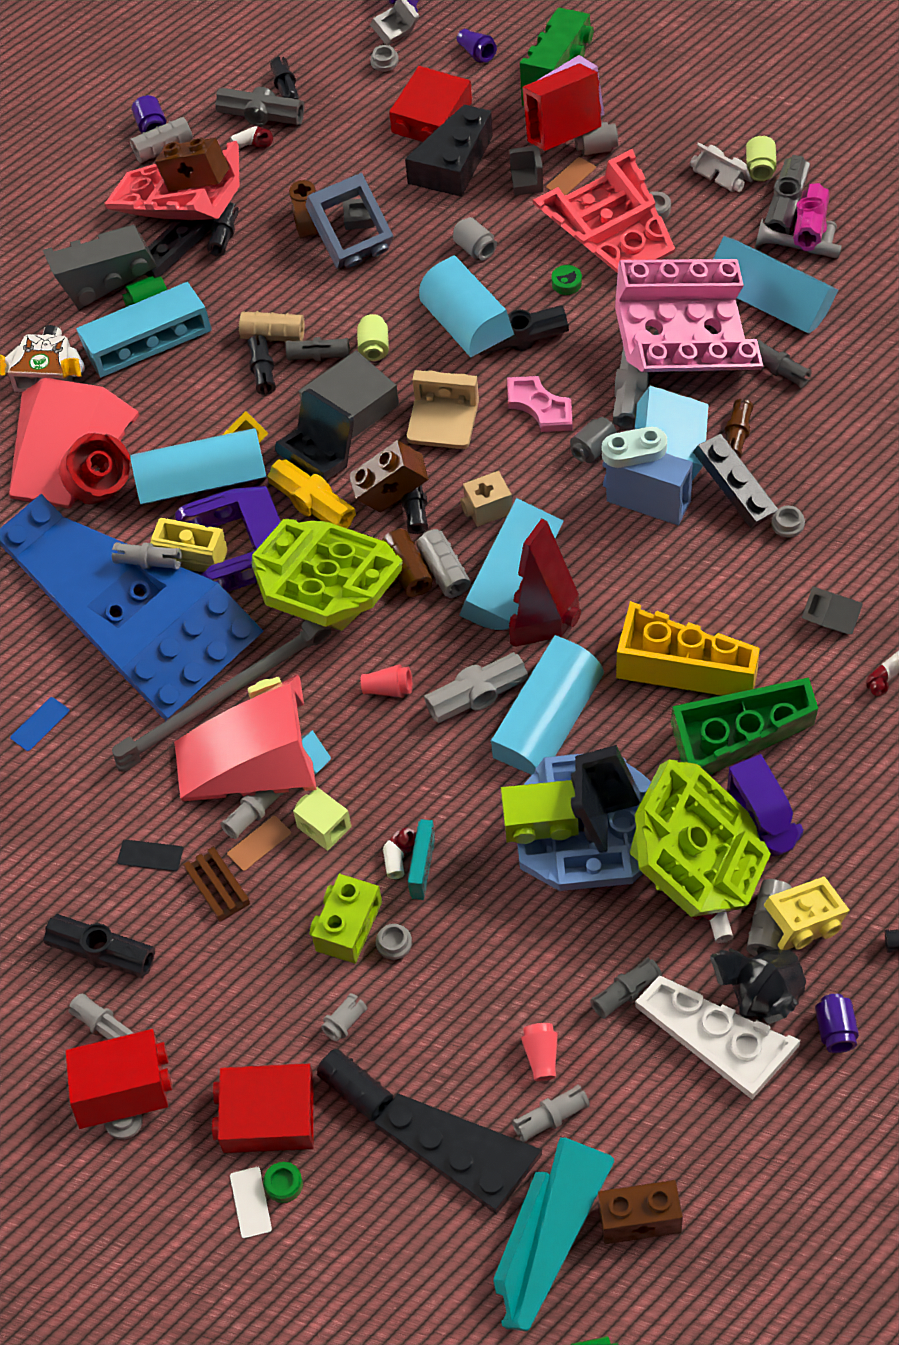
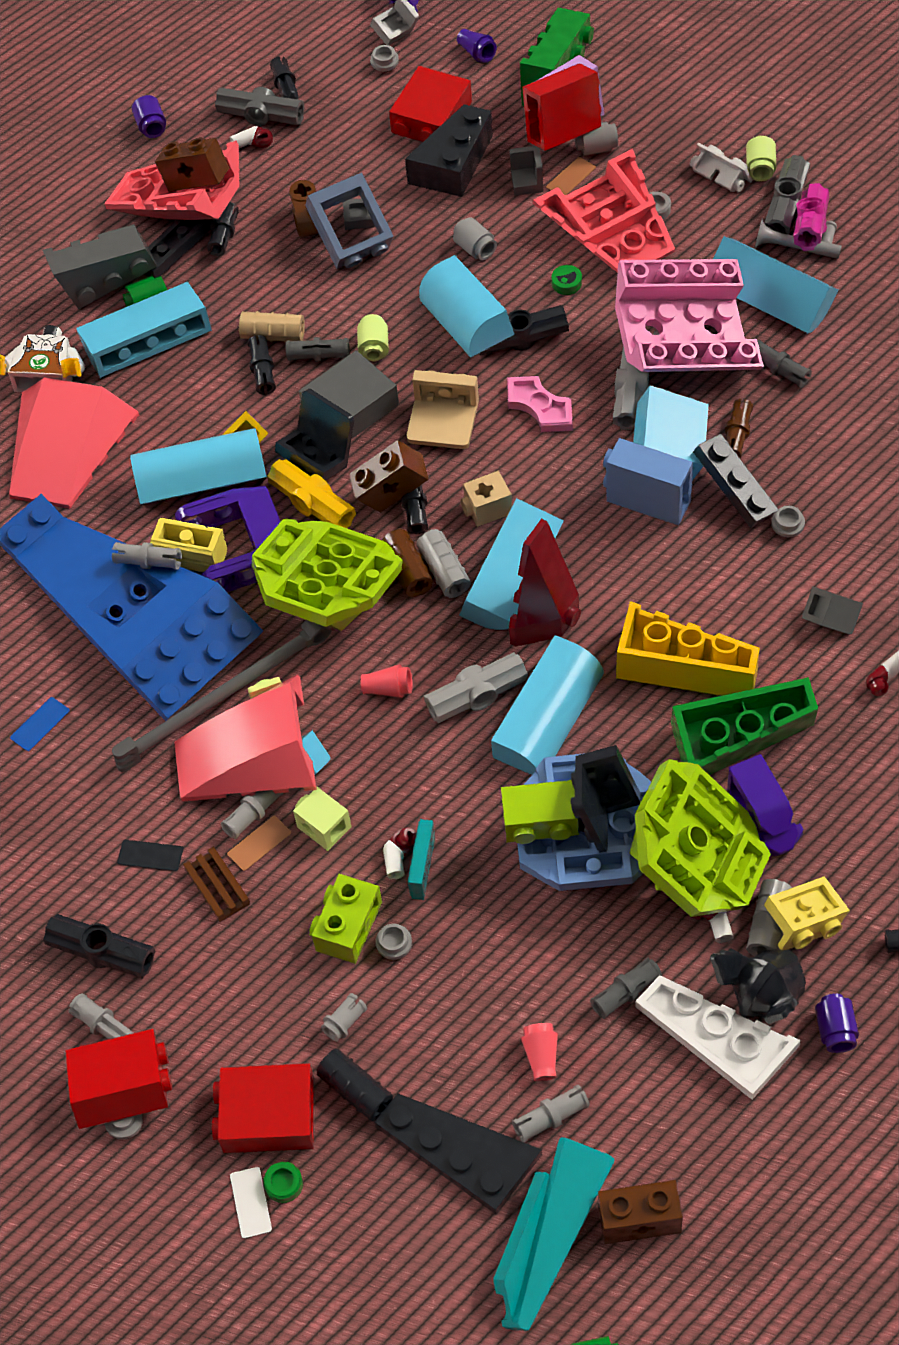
red brick [58,433,130,505] -> none
light grey axle [130,117,193,163] -> none
dark grey brick [570,417,617,463] -> none
light aqua plate [602,427,667,468] -> none

